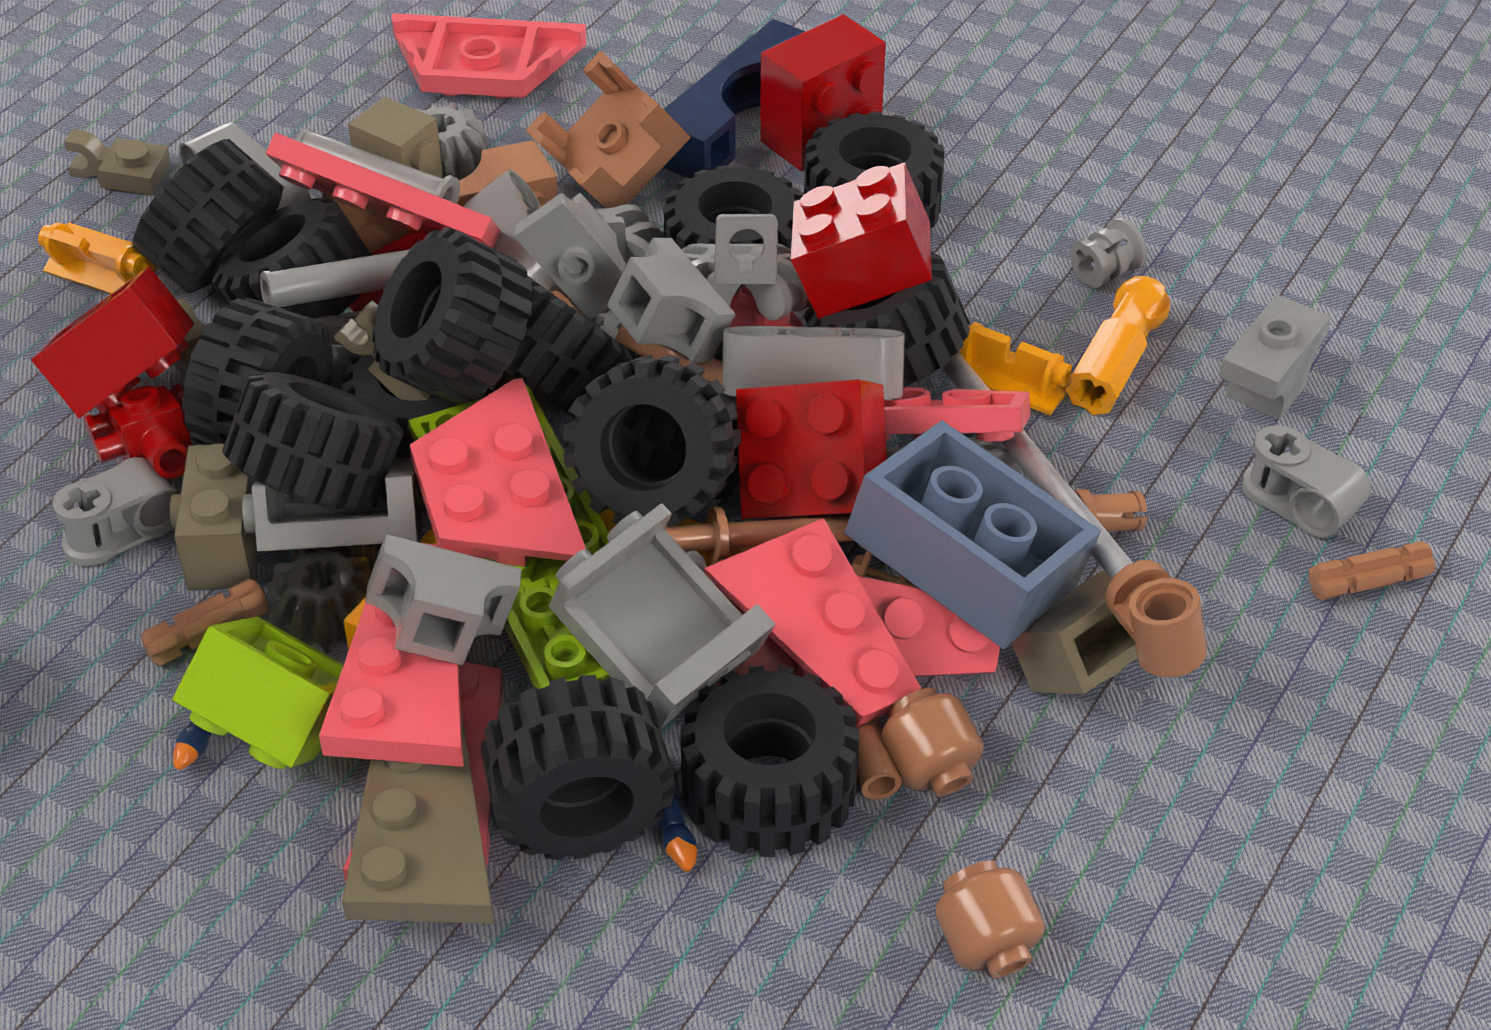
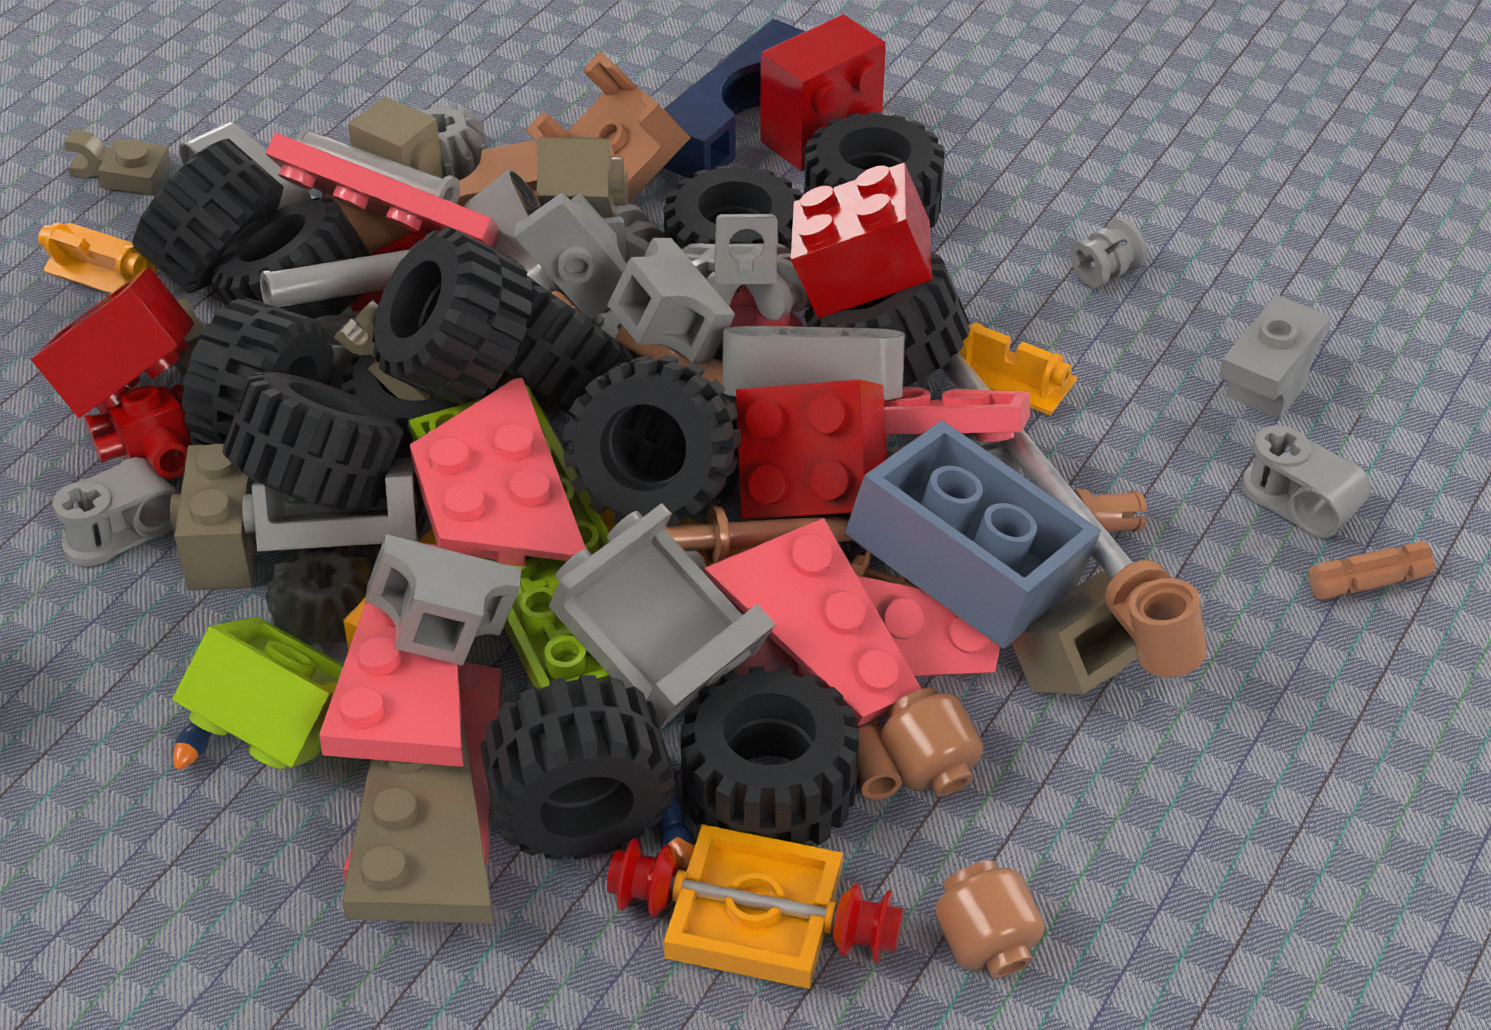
nougat axle [141,579,269,666] -> none
coral wing [391,13,587,99] -> none
light orange piece [1065,276,1171,415] -> none
none -> dark tan brick [537,137,628,218]
none -> light orange plate [607,824,904,989]

